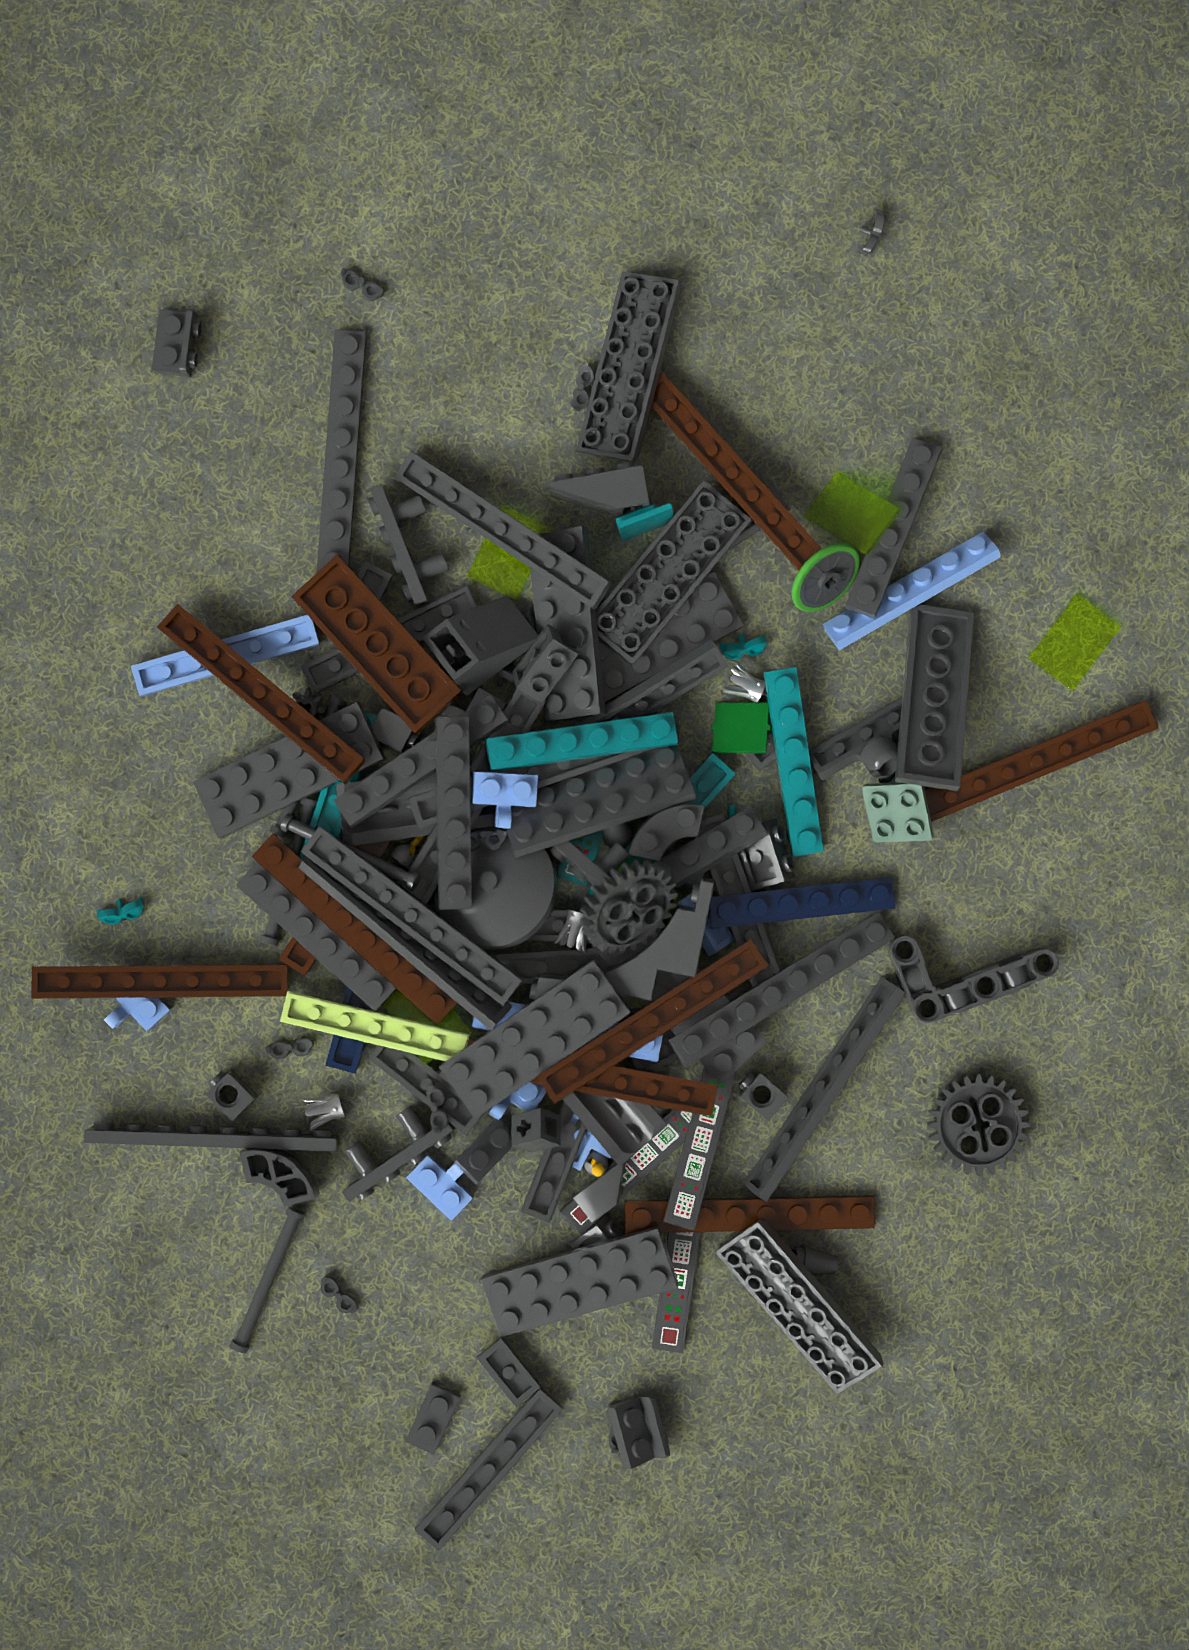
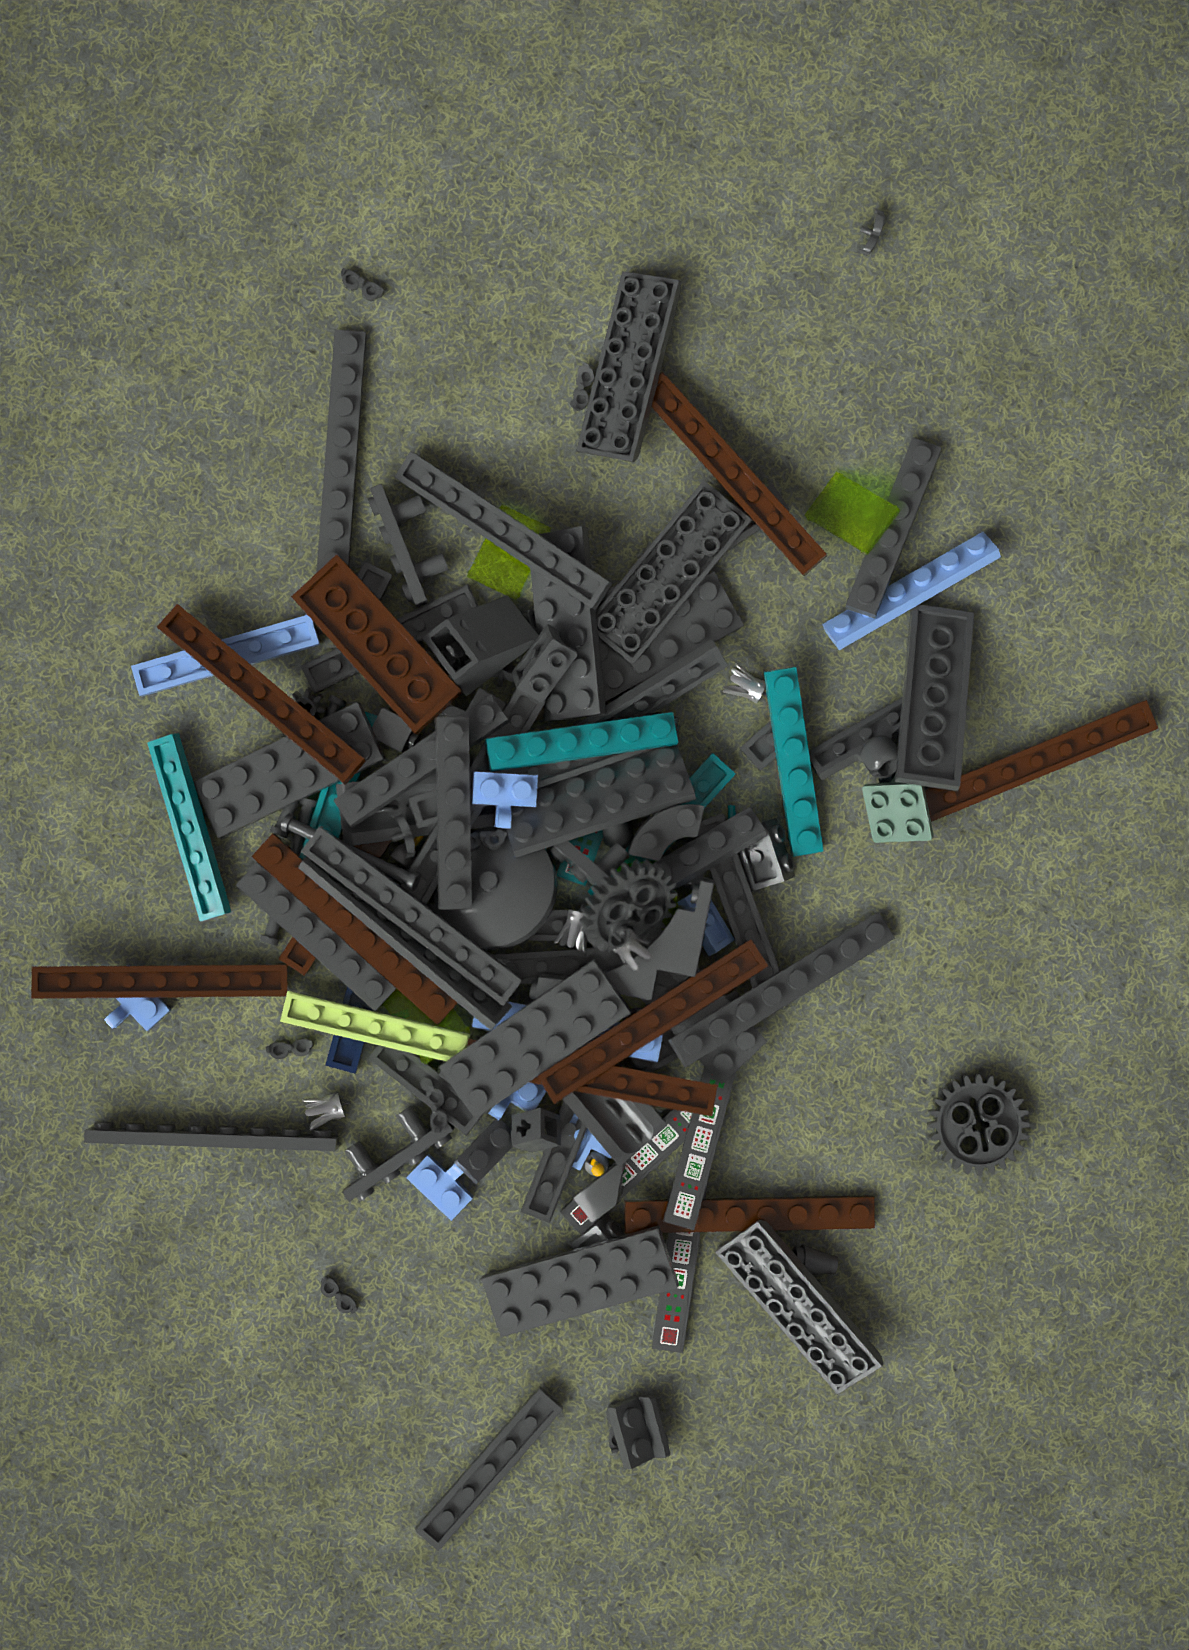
teal piece [97,897,144,925] -> none
dark grey bracket [152,309,202,377] -> none
dark grey brick [206,1070,259,1121] -> none
dark grey bar [229,1207,305,1353] -> none
dark grey brick [239,1148,320,1206] -> none
dark grey plate [406,1382,460,1455] -> none
dark grey plate [477,1337,541,1407] -> none
dark grey slope [549,462,649,518] -> none
teal piece [616,503,674,541] -> none
dark blue plate [709,878,895,929] -> none
green piece [711,703,772,753] -> none
teal piece [719,634,767,660] -> none
dark grey brick [738,1070,789,1121] -> none
dark grey plate [744,977,906,1202] -> none
dark grey wheel [792,543,860,612] -> none
dark grey beam [887,935,1059,1023] -> none
clear neon green piece [1028,594,1121,691] -> none
none -> teal plate [147,733,232,922]
none -> dark grey piece [390,812,415,860]
none -> flat silver piece [608,927,652,971]

